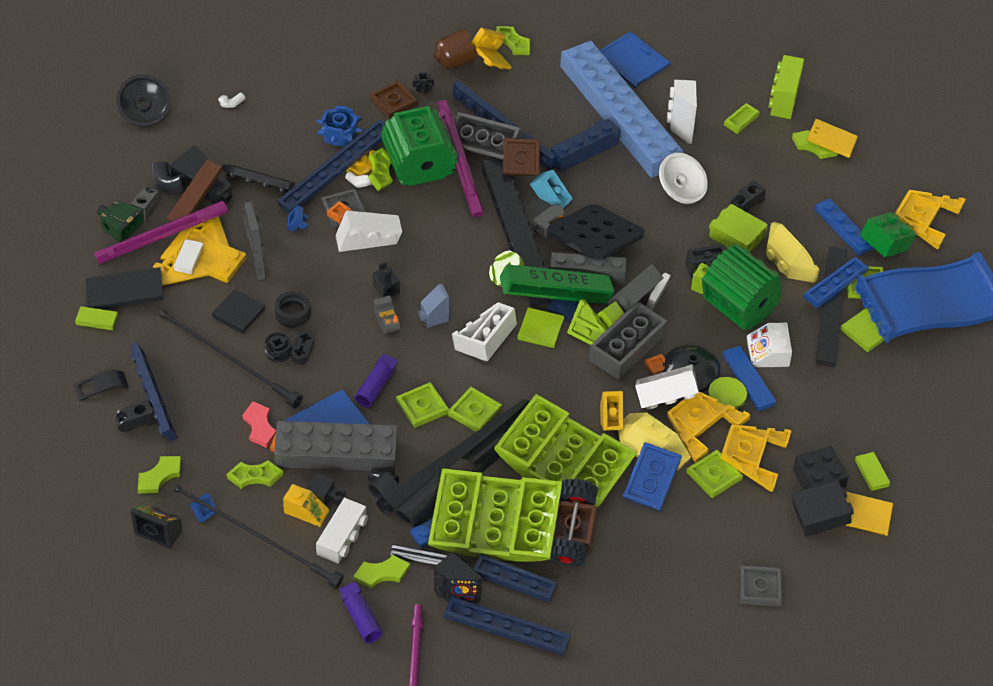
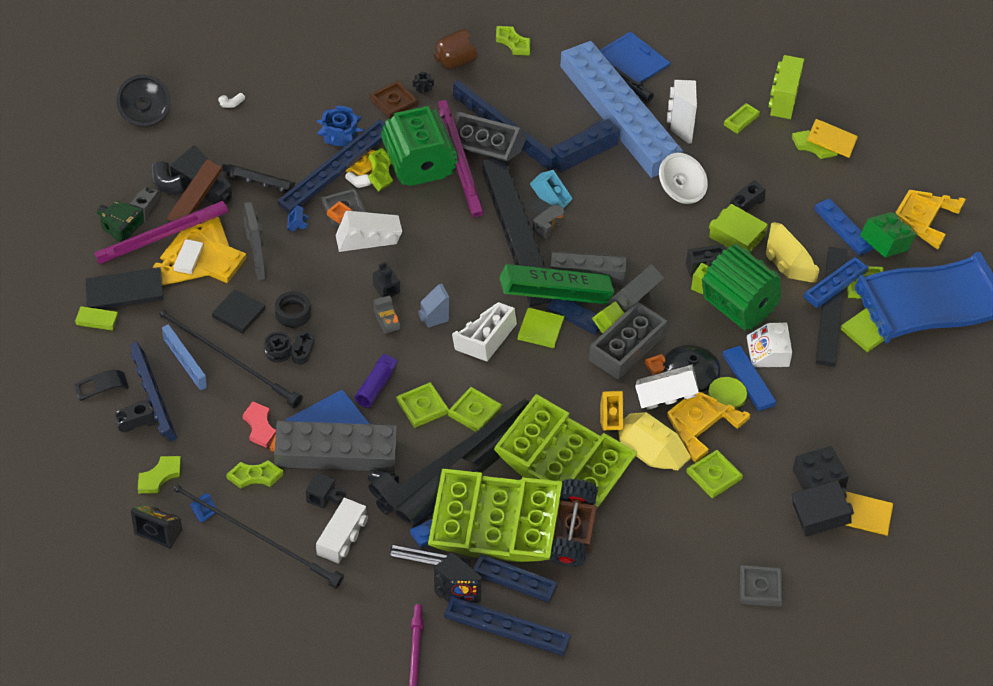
yellow slope [283,484,329,527] -> none
dark purple piece [339,582,383,643] -> none
lime tile [353,555,410,589] -> none
yellow bracket [470,27,512,70] -> none
tile [489,251,524,287] -> none
reddish brown tile [502,138,540,176] -> none
black piece [548,205,644,260] -> none
lime wing [567,299,607,345] -> none
blue tile [623,442,682,511] -> none
white tile [646,273,671,311] -> none
yellow wing [720,424,792,492] -> none
lime tile [855,452,890,491] -> none
none -> medium blue tile [162,324,207,390]
none -> black pin [614,67,654,102]

